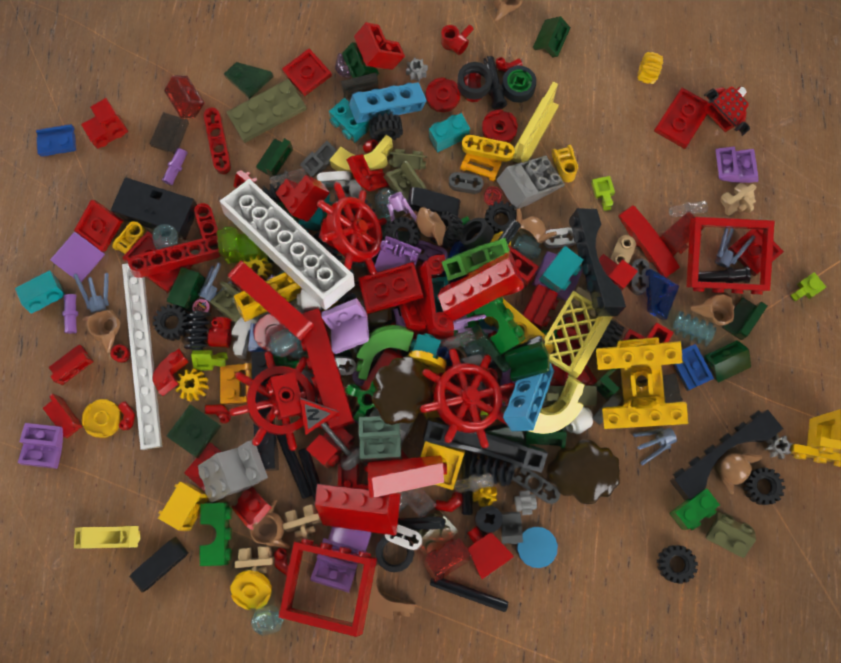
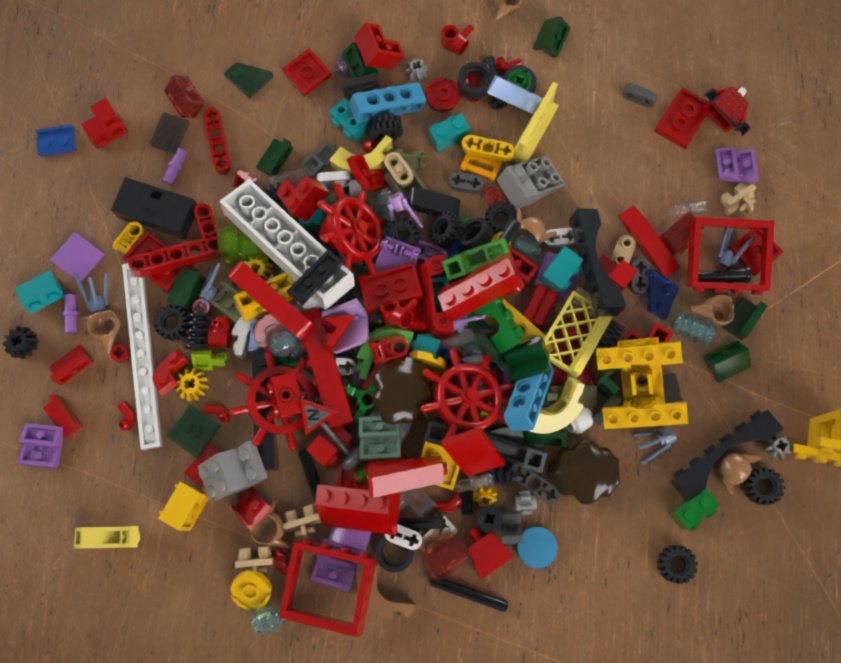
red plate [74,200,123,252] -> none
yellow tile [81,399,122,438] -> none
black beam [129,537,189,593] -> none
clear light blue head [153,224,178,249] -> none
green arch [200,503,232,566] -> none
light orange plate [220,363,252,405] -> none
olive plate [226,78,307,143] -> none
black axle [276,435,312,499] -> none
medium nougat piece [416,207,446,246] -> none
red plate [482,109,518,143] -> none
yellow piece [552,145,578,182] -> none
lime plate [591,176,615,211] -> none
yellow gear [637,52,663,84] -> none
blue plate [673,344,714,391] -> none
olive bracket [706,511,757,558] -> none
lime plate [790,272,826,301] -> none
none -> black gear [2,326,39,359]
none -> black tile [287,250,343,306]
none -> red slope [322,314,355,353]
none -> clear neon green plate [353,465,368,484]
none -> red piece [368,334,409,364]
none -> red piece [380,298,418,329]
none -> tan plate [384,152,414,187]
none -> red tile [441,427,505,477]
none -> light blue tile [486,75,542,114]
none -> dark grey beam [622,83,657,107]

